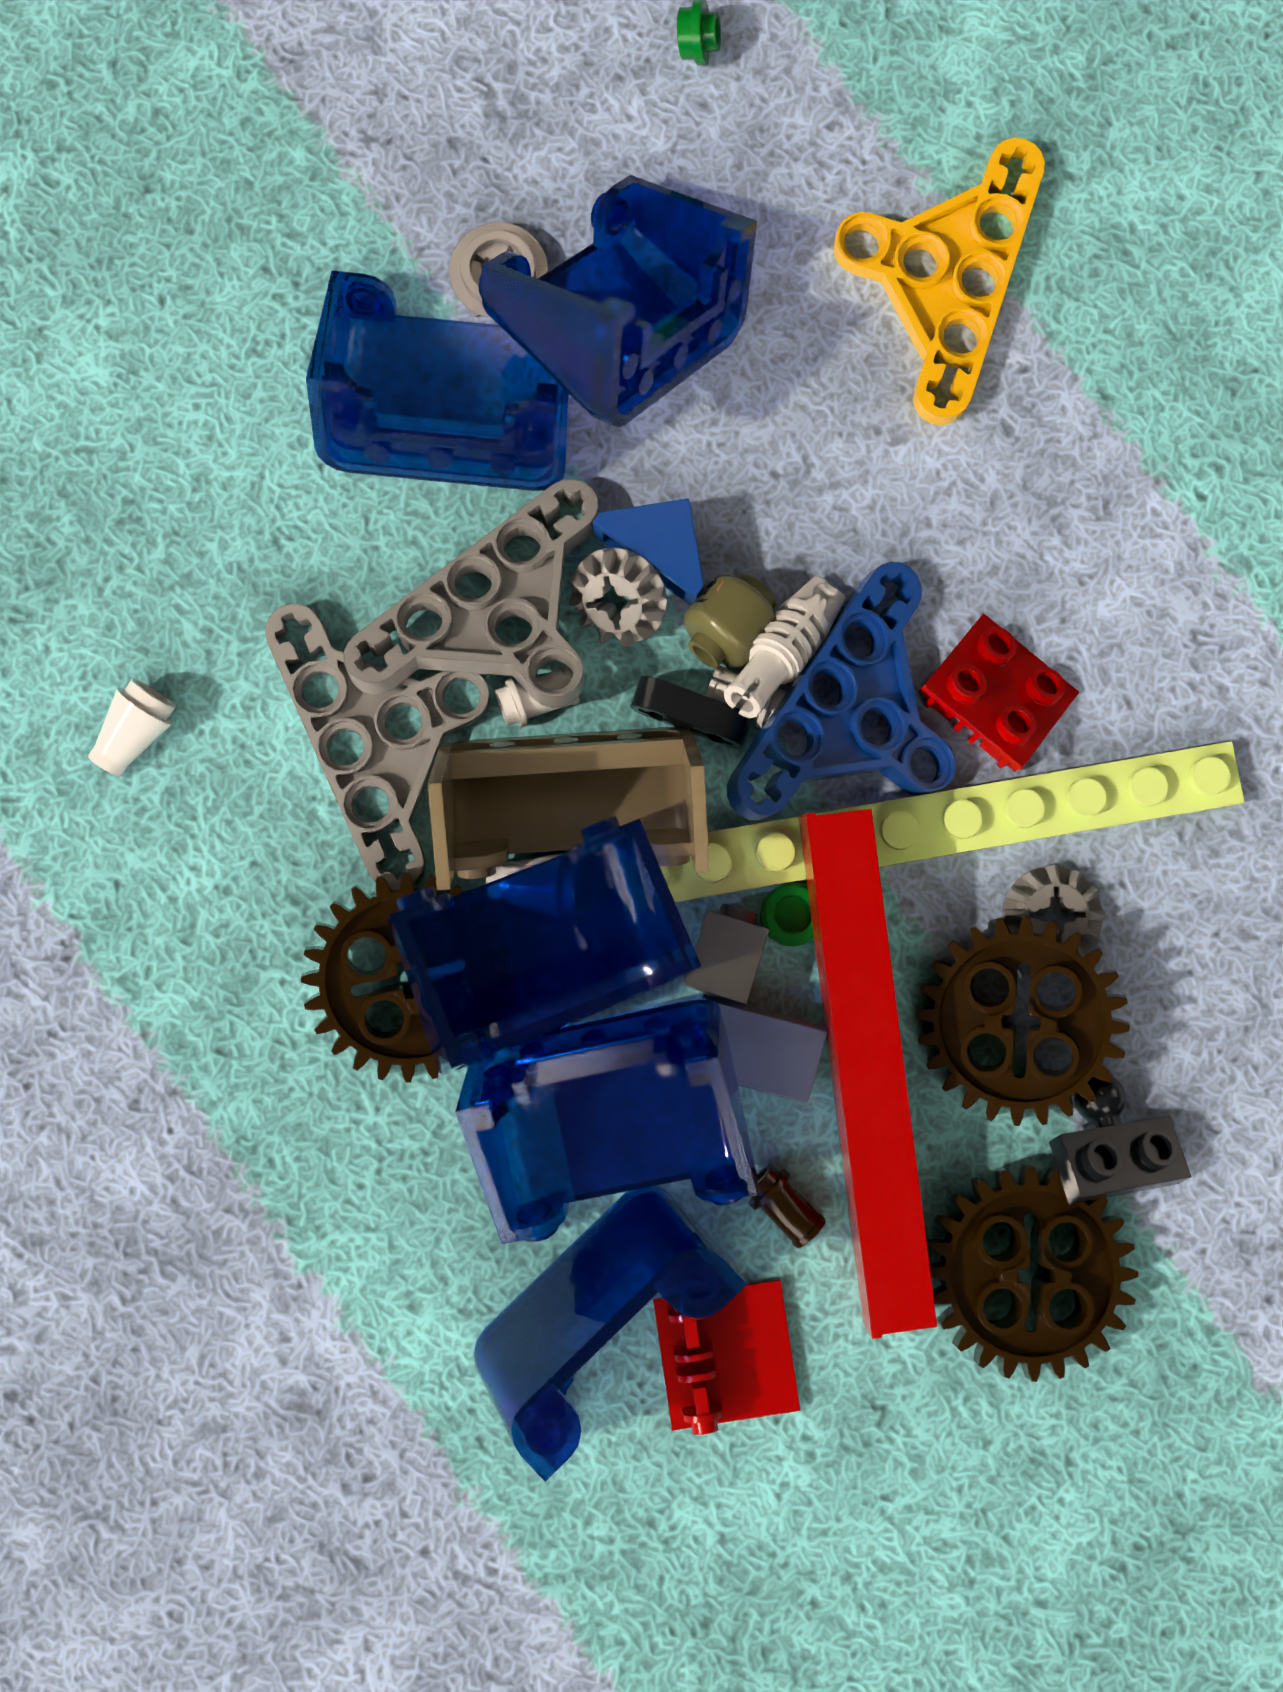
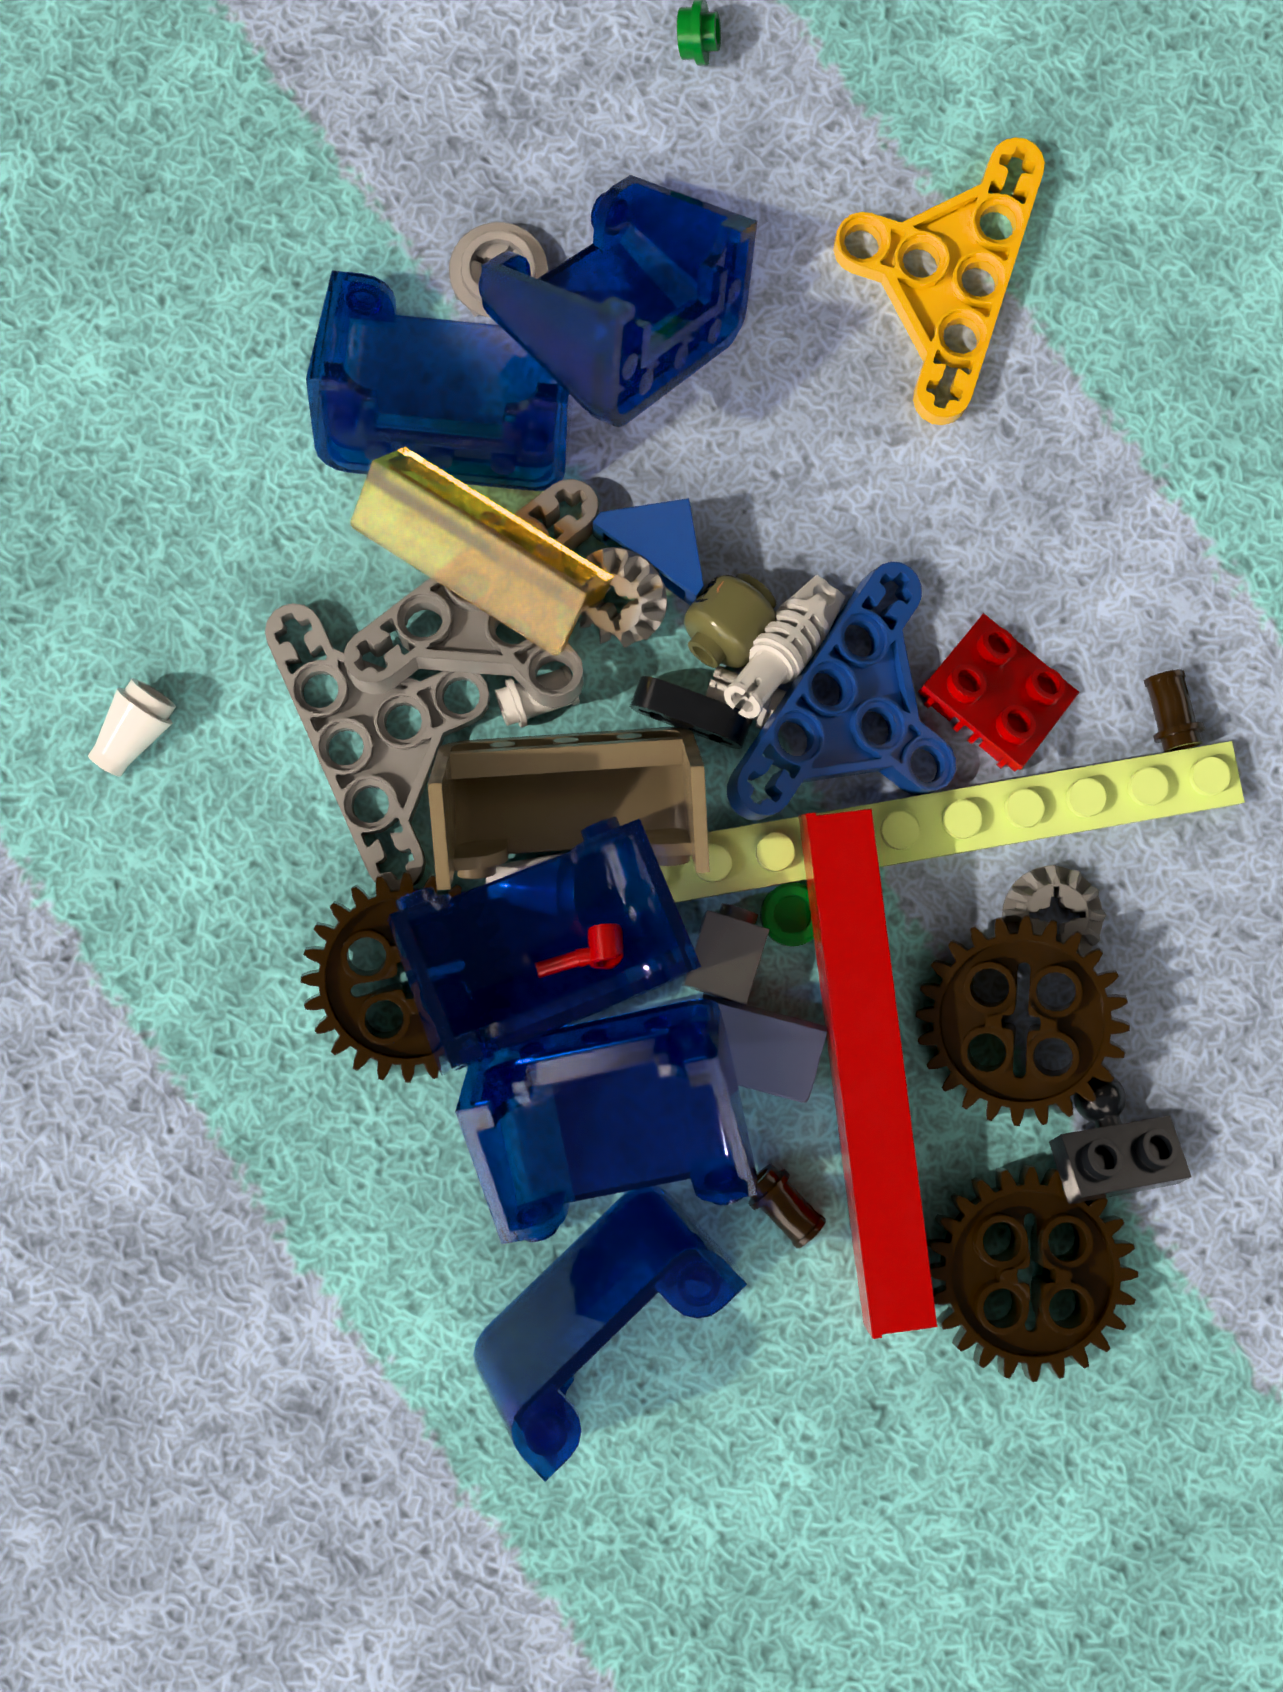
red hinge [653,1279,800,1435] -> none
none -> clear yellow panel [350,447,614,656]
none -> red hand [535,923,624,978]
none -> dark brown pin [1144,669,1205,753]

